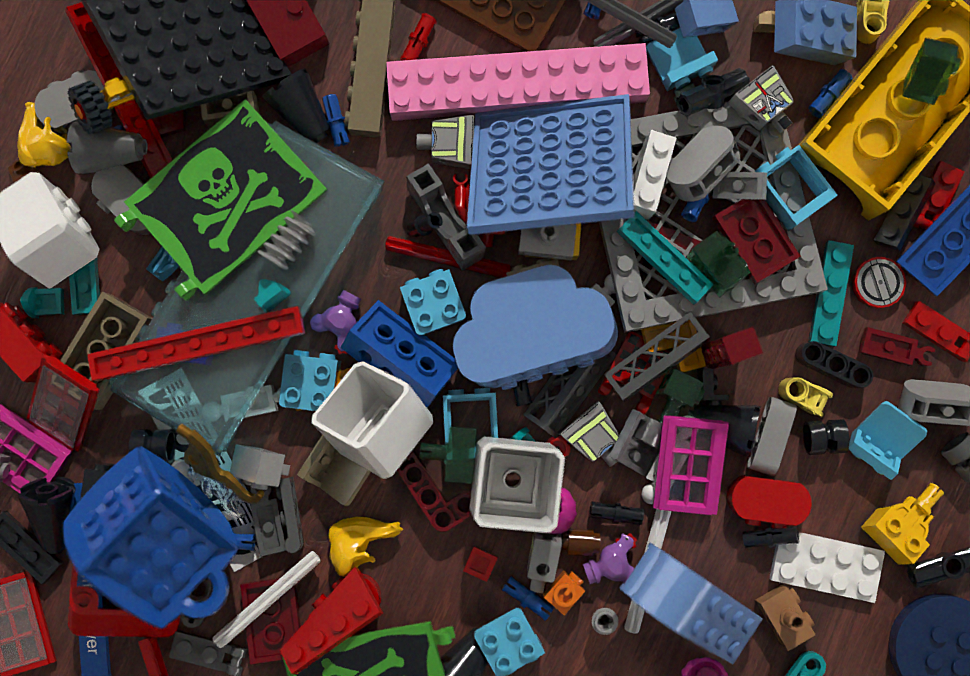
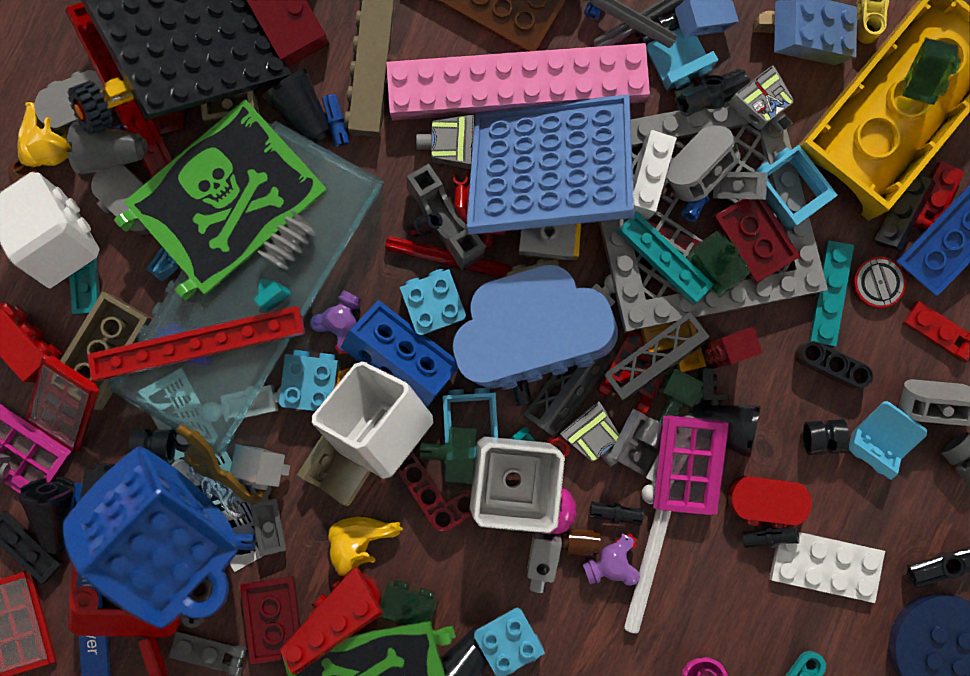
teal tile [20,287,64,318] -> none
white axle [213,551,321,648] -> none
dark grey plate [276,476,304,553] -> none
red pin [400,13,436,61] -> none
red plate [463,546,498,582] -> none
blue pin [502,576,554,621] -> none
orange brick [543,570,585,616] -> none
light grey cone [592,608,618,635] -> none
medium blue brick [620,542,763,664] -> none
light grey beam [747,396,797,477] -> none
medium nougat brick [755,585,815,651] -> none
light yellow piece [778,377,833,418] -> none
blue pin [808,69,853,118] -> none
dark red plate [859,327,935,366] -> none
yellow brick [861,483,944,565] -> none
none -> clear green brick [380,579,439,625]

